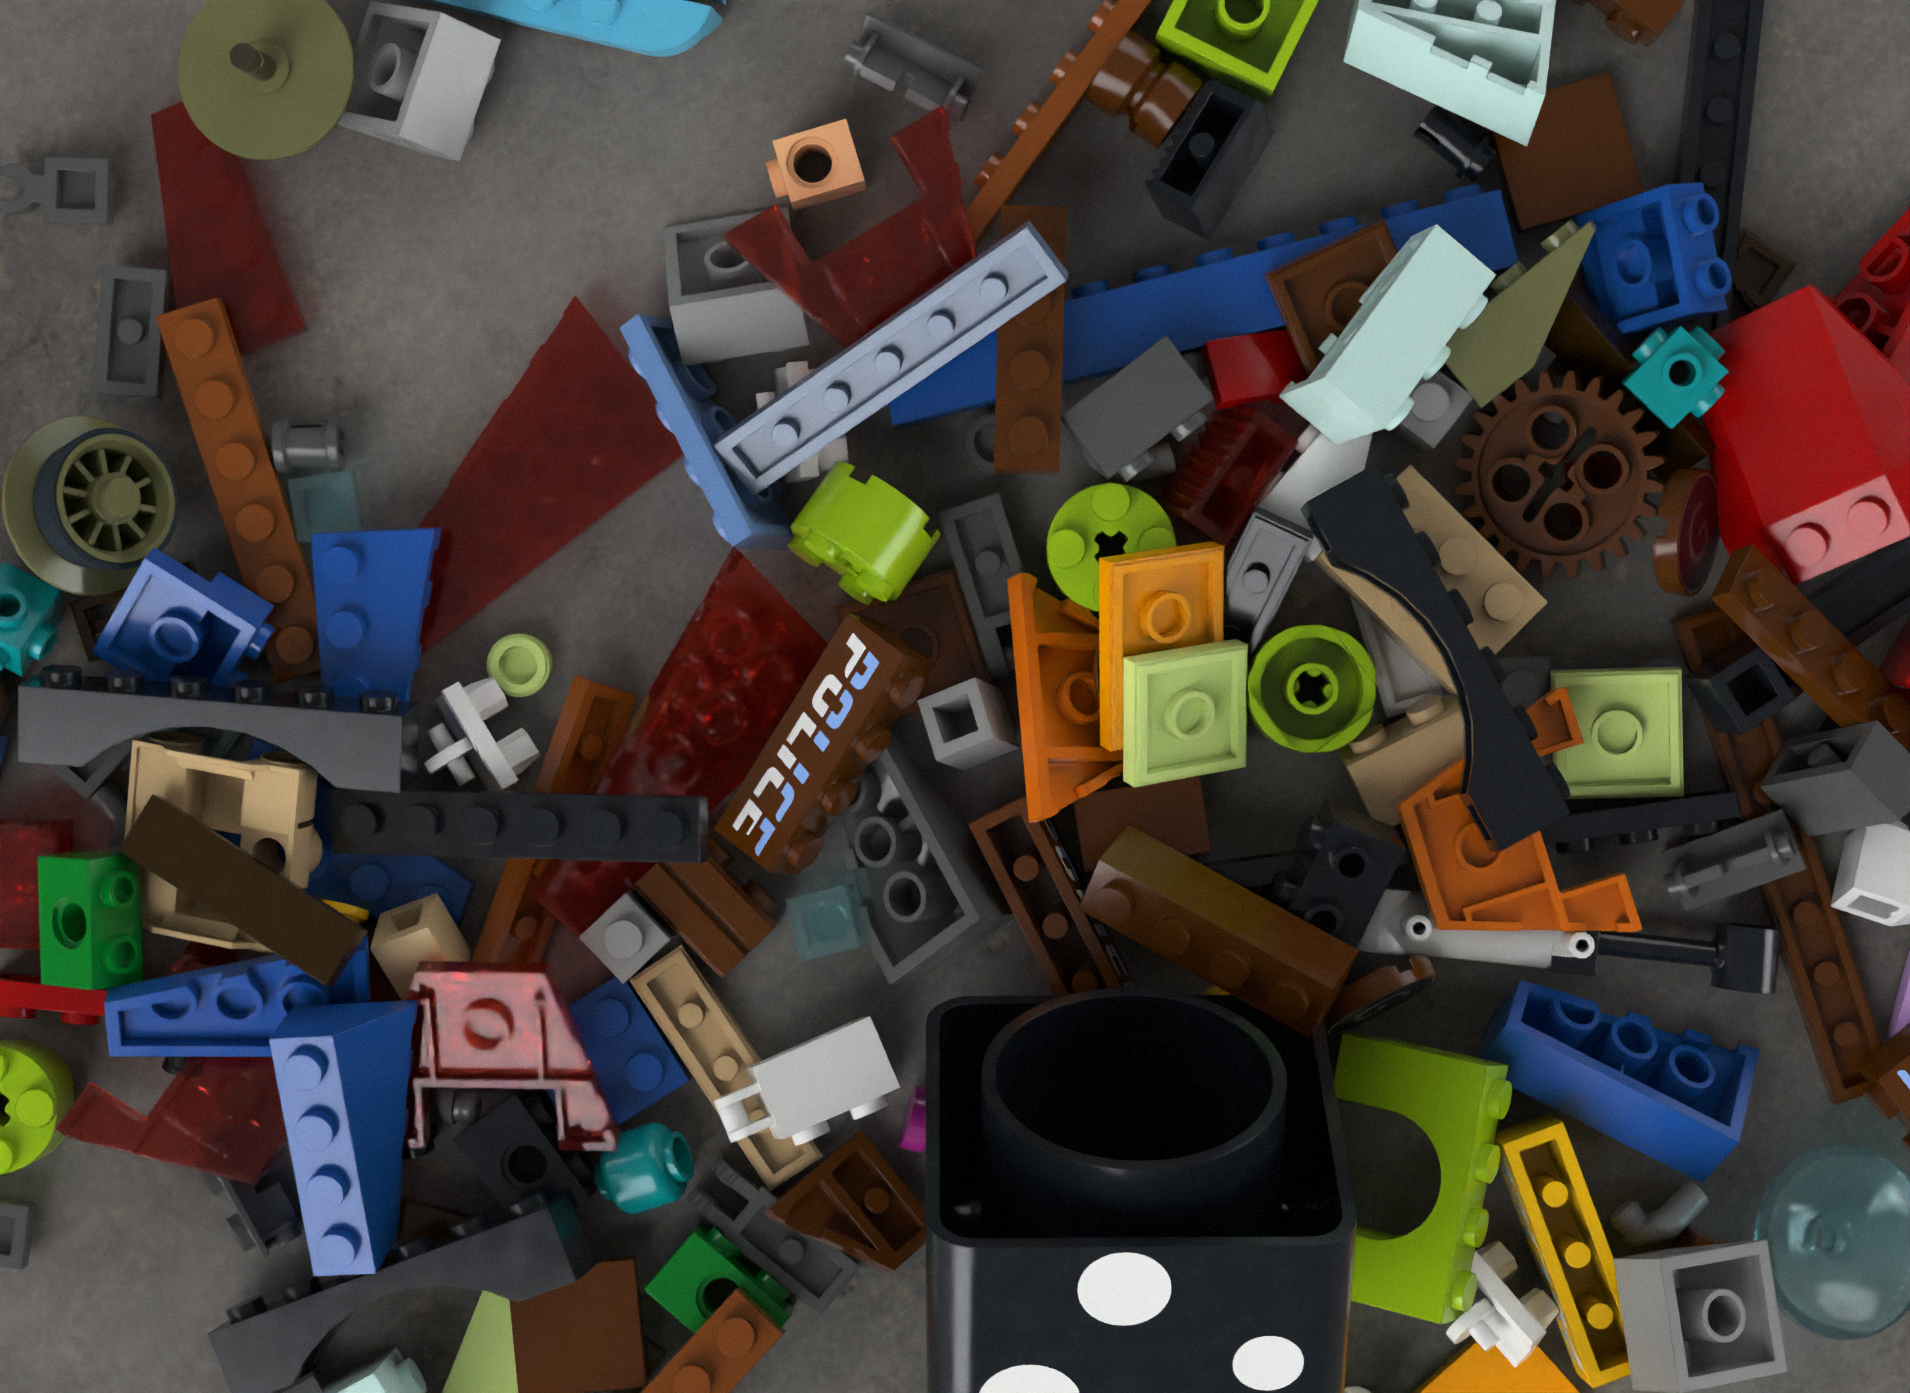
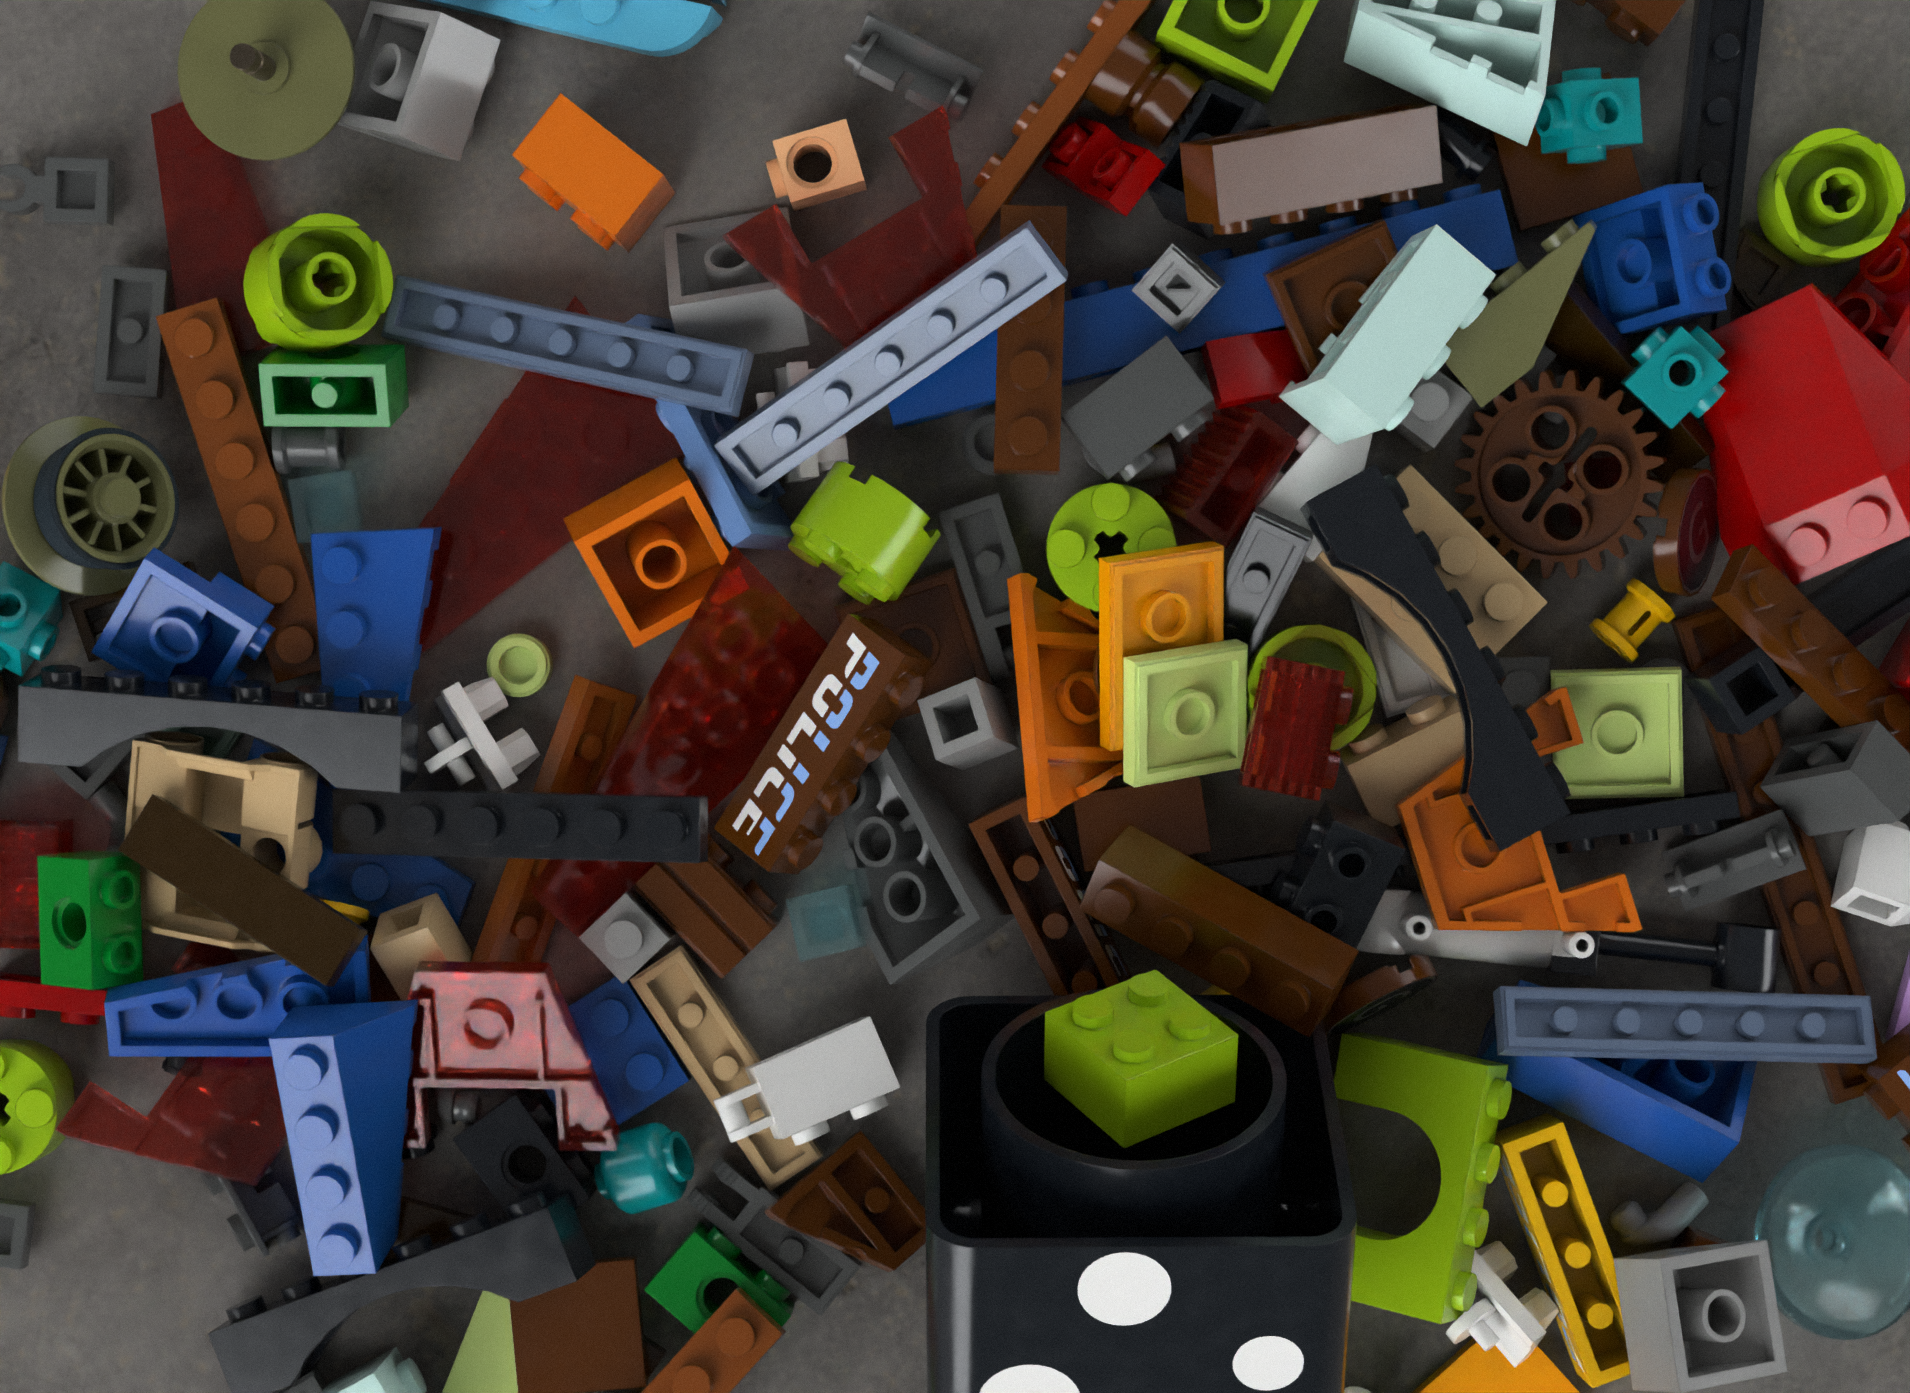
magenta tile [898,1085,926,1153] -> none
none -> lime brick [243,213,393,353]
none -> green brick [258,344,409,427]
none -> sand blue tile [381,275,755,417]
none -> orange brick [512,93,676,253]
none -> orange brick [563,457,748,649]
none -> red slope [1041,116,1166,217]
none -> lime brick [1044,969,1238,1148]
none -> tile [1132,239,1226,334]
none -> brick [1179,103,1443,235]
none -> clear red brick [1237,656,1354,801]
none -> sand blue tile [1493,986,1877,1064]
none -> teal brick [1535,68,1643,164]
none -> yellow bush [1589,578,1676,663]
none -> lime brick [1757,128,1905,268]

